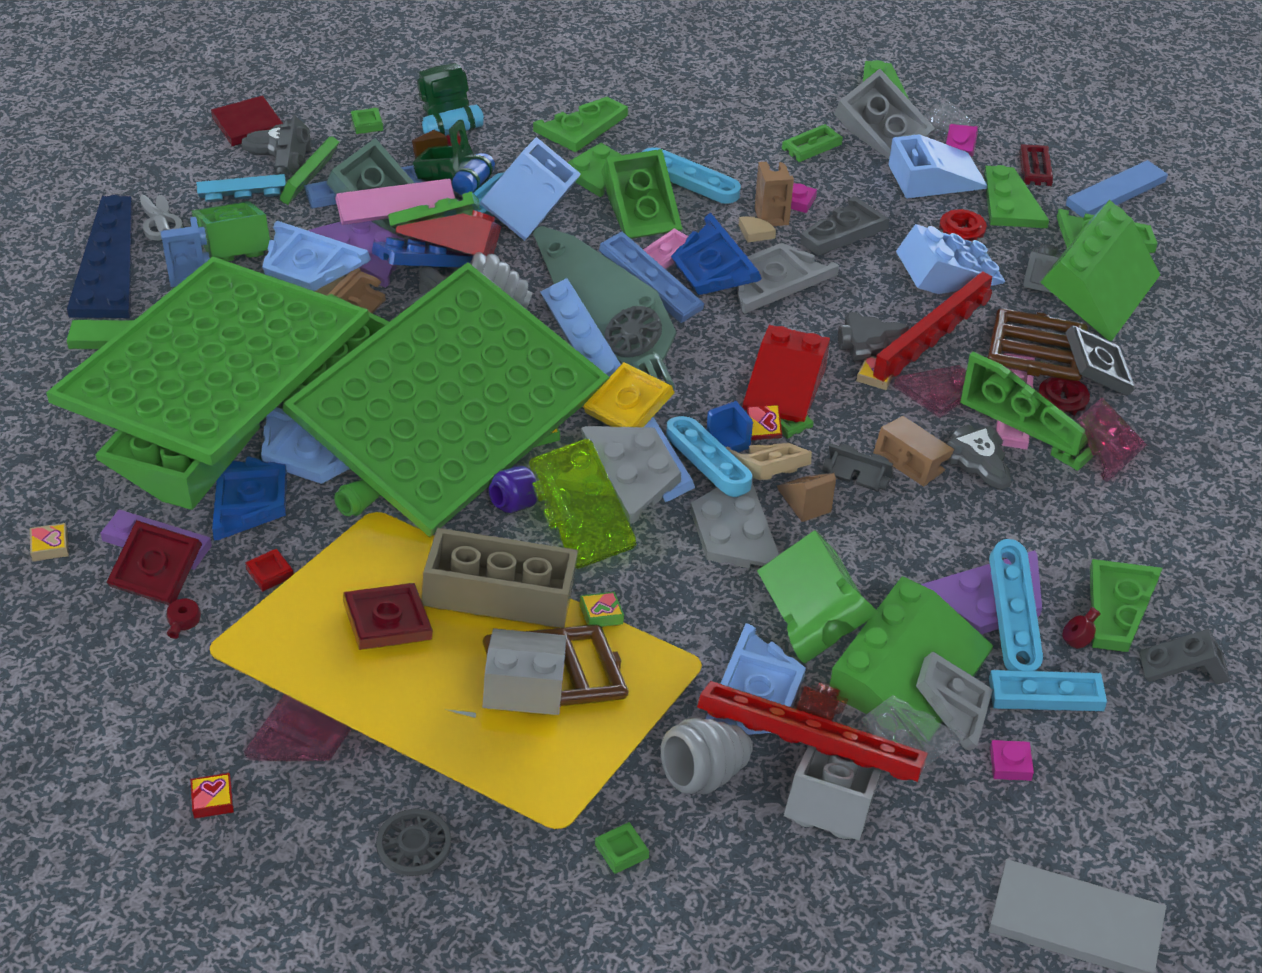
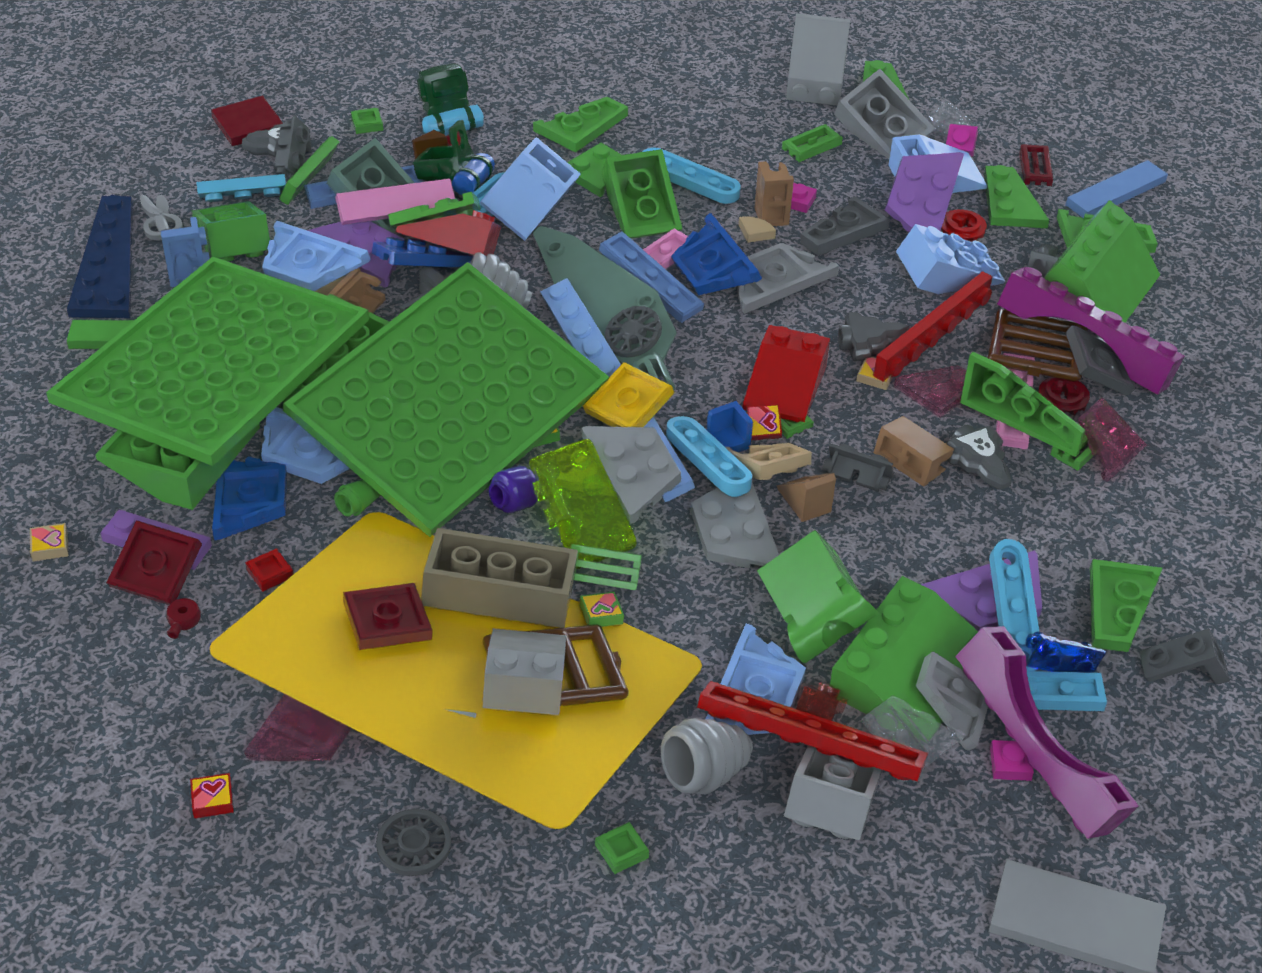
dark red piece [1062,607,1101,649] -> none
none -> bright green tile [571,544,642,590]
none -> light grey slope [786,13,851,106]
none -> medium lavender wing [885,152,964,233]
none -> magenta arch [955,626,1139,839]
none -> magenta arch [997,267,1185,395]
none -> clear blue hinge [1025,631,1107,673]

